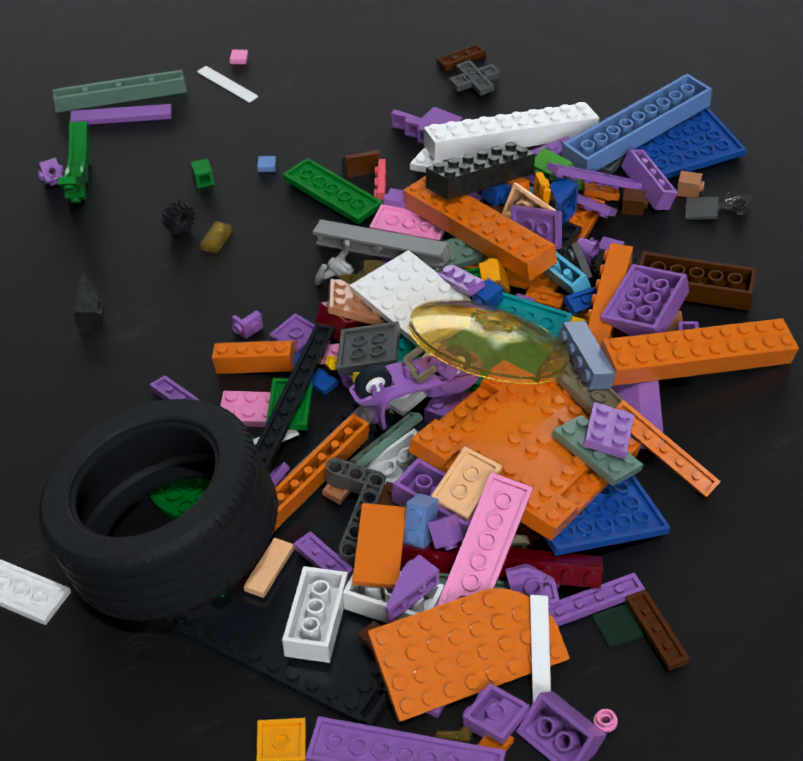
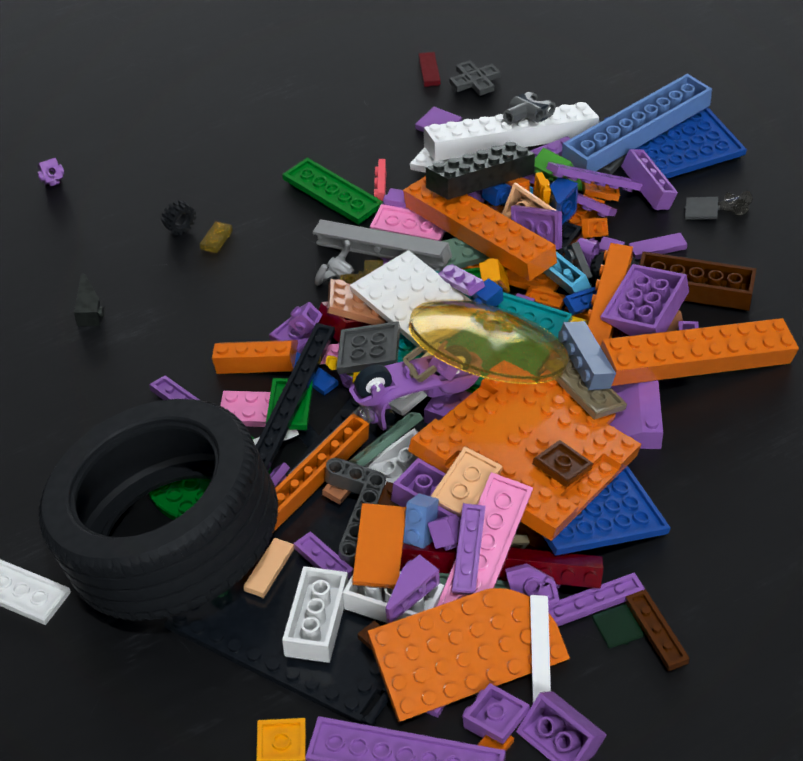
sand green tile [52,70,187,113] -> none
green arch [58,121,91,204] -> none
medium lavender tile [70,104,172,125] -> none
green brick [190,159,214,188] -> none
white sticker [197,66,259,102] -> none
bright pink tile [230,50,249,64] -> none
medium lavender bracket [231,310,263,339] -> none
medium blue tile [257,156,276,172] -> none
reddish brown slope [341,150,380,178] -> none
medium lavender slope [391,109,432,144] -> none
reddish brown tile [436,43,486,71] -> none
clear yellow arm [436,727,472,743] -> none
sand green plate [551,415,643,486] -> none
medium lavender plate [583,402,634,459] -> none
bright pink plate [593,709,618,733] -> none
orange plate [615,400,721,498] -> none
reddish brown brick [622,188,649,216] -> none
nougat brick [677,171,705,197] -> none
none -> medium lavender brick [288,302,323,336]
none -> dark red tile [419,52,440,87]
none -> medium lavender tile [452,503,485,595]
none -> dark grey connector [503,92,556,125]
none -> reddish brown tile [532,440,593,488]
none -> orange plate [581,217,609,238]
none -> medium lavender tile [628,233,687,259]

